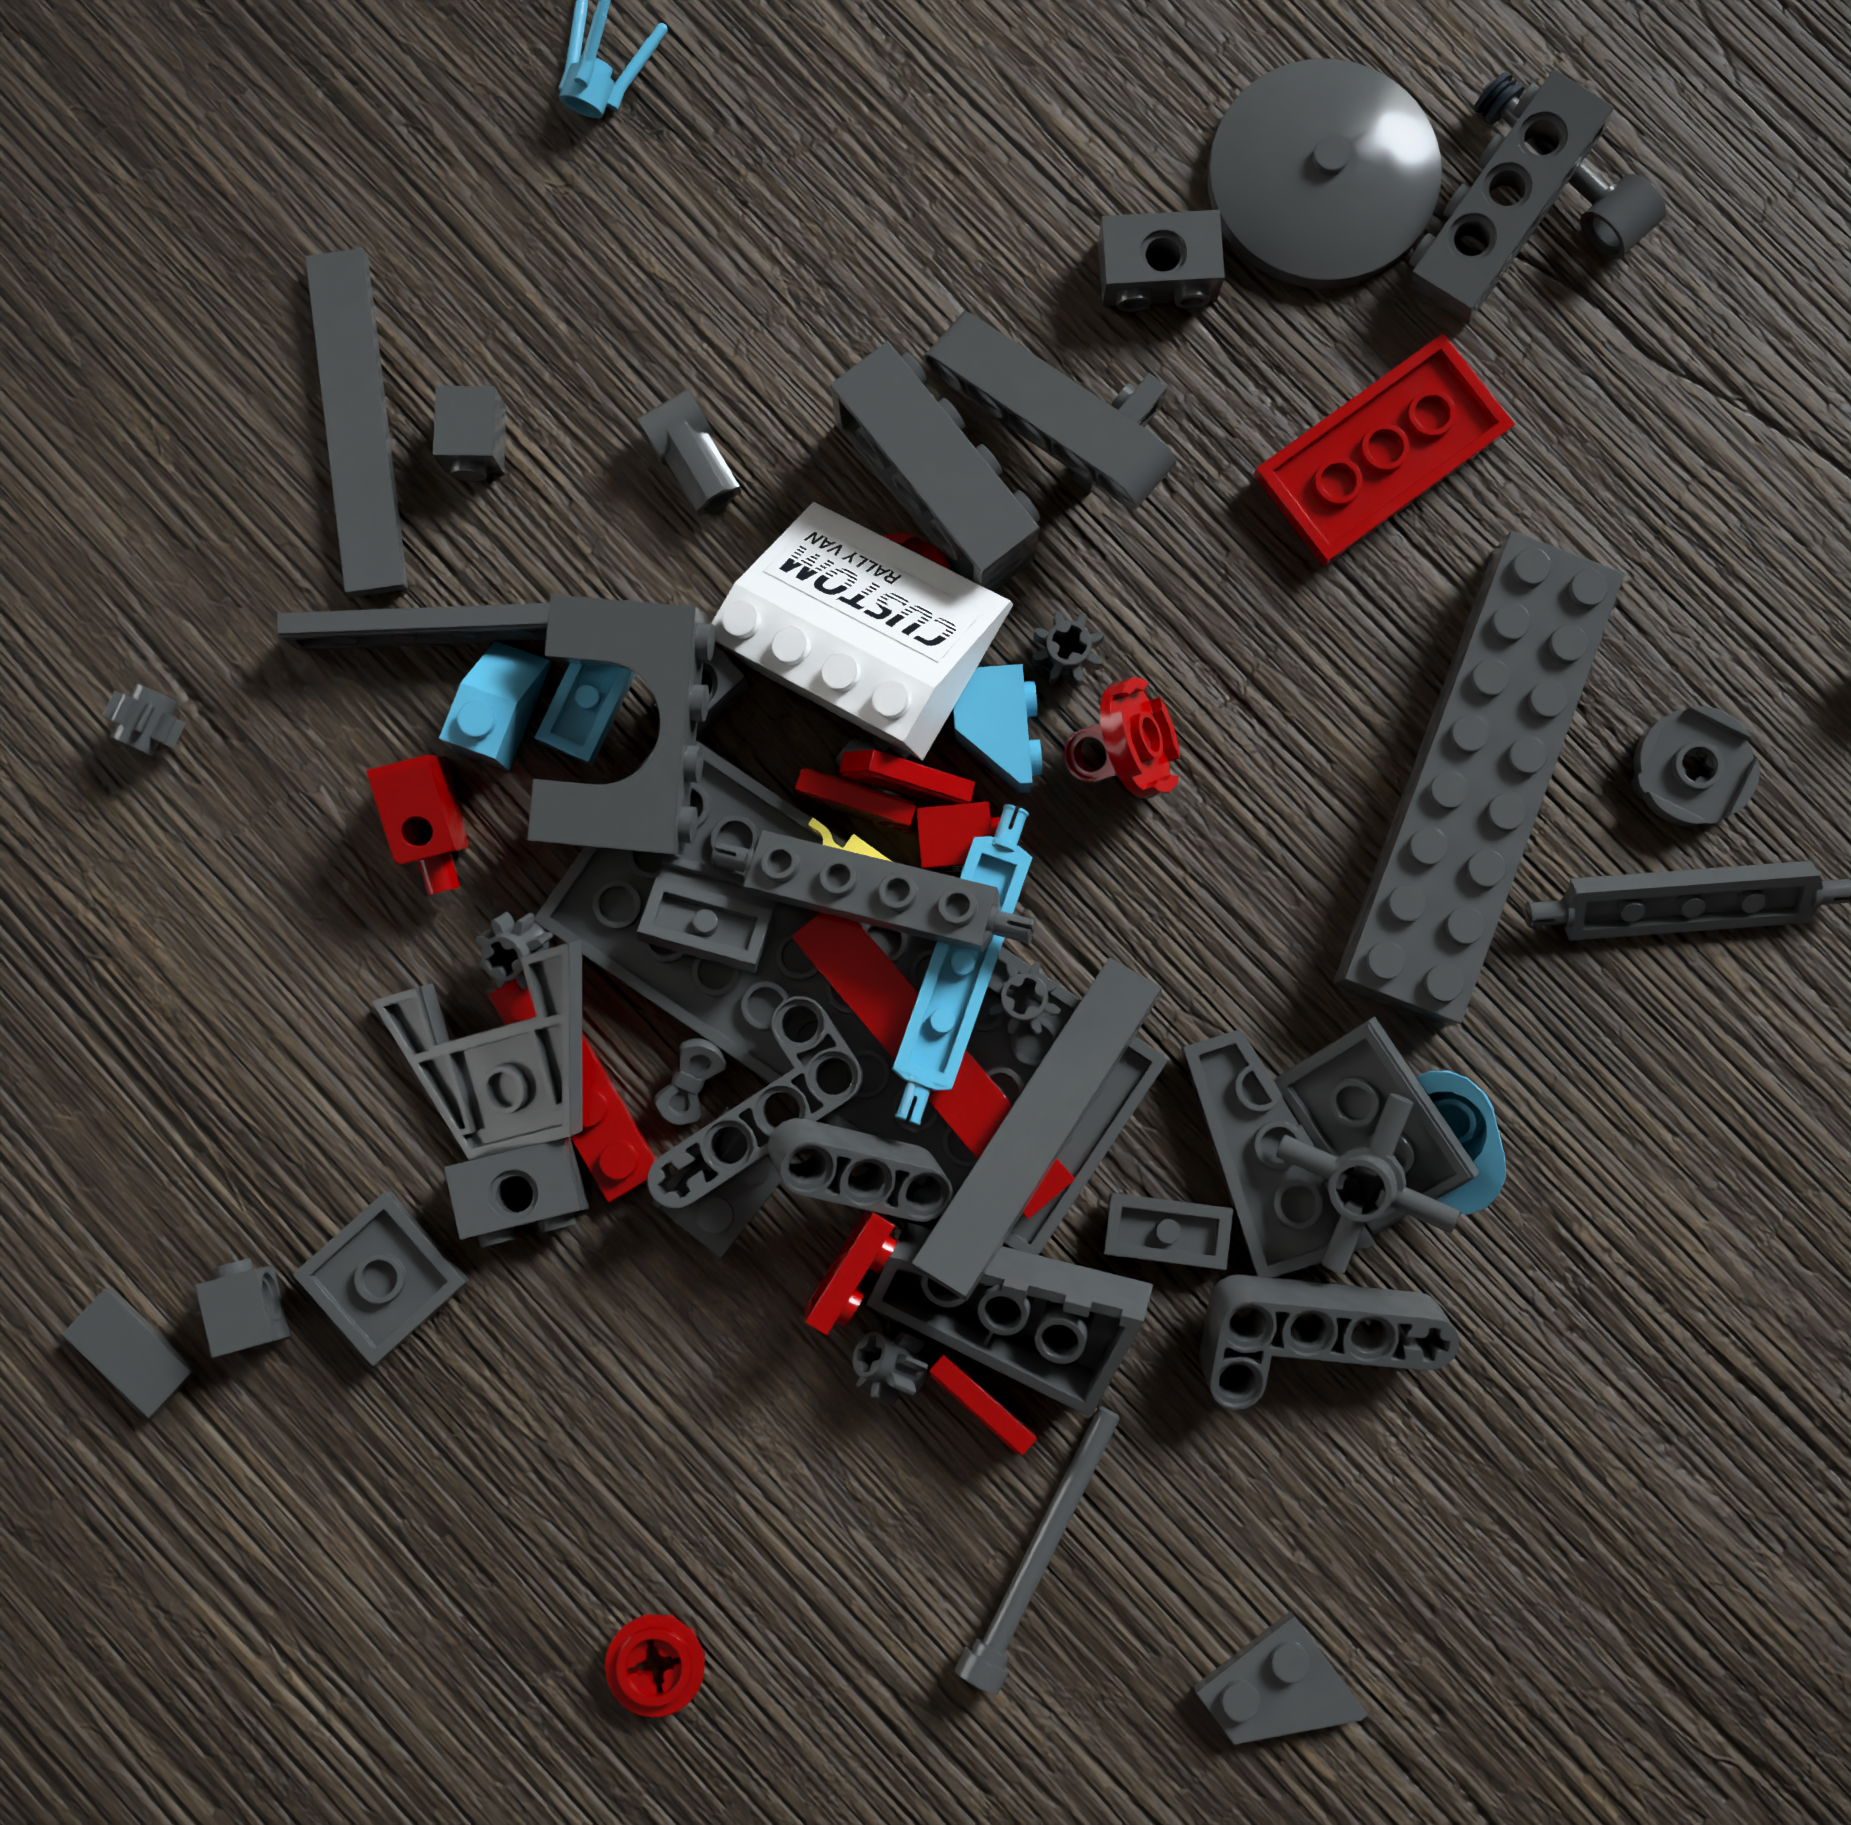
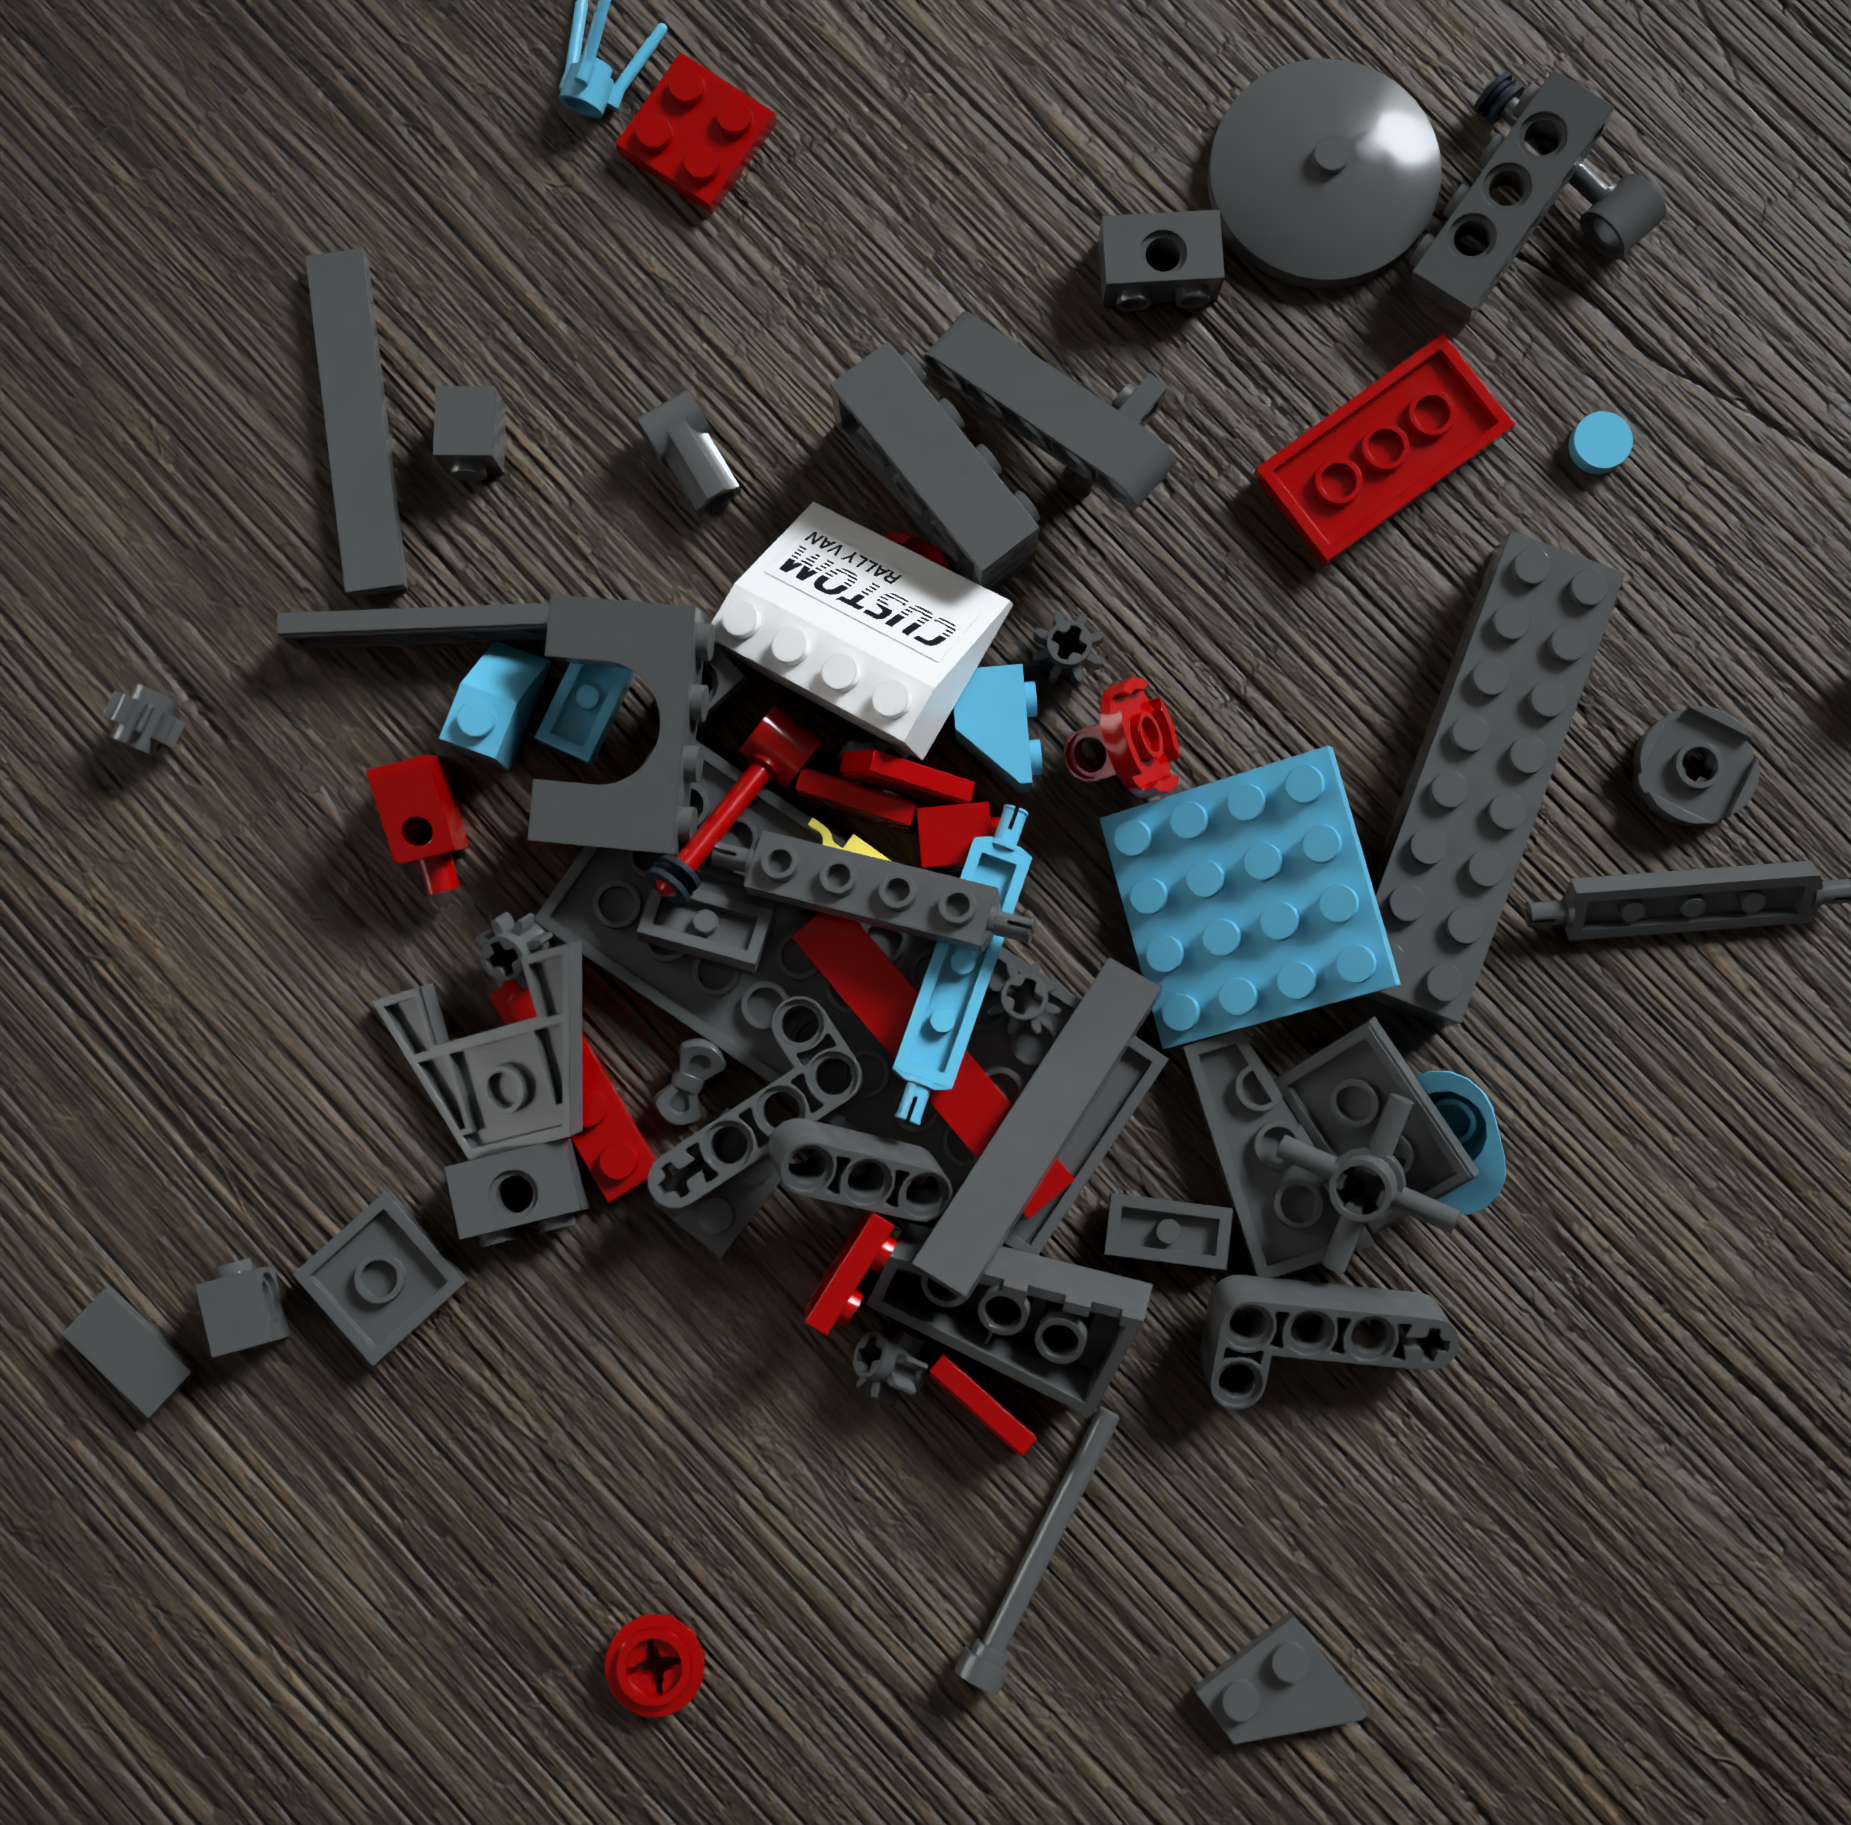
none -> red plate [615,52,777,214]
none -> red piece [646,706,822,905]
none -> medium azure plate [1099,746,1401,1049]
none -> medium azure tile [1568,411,1633,475]

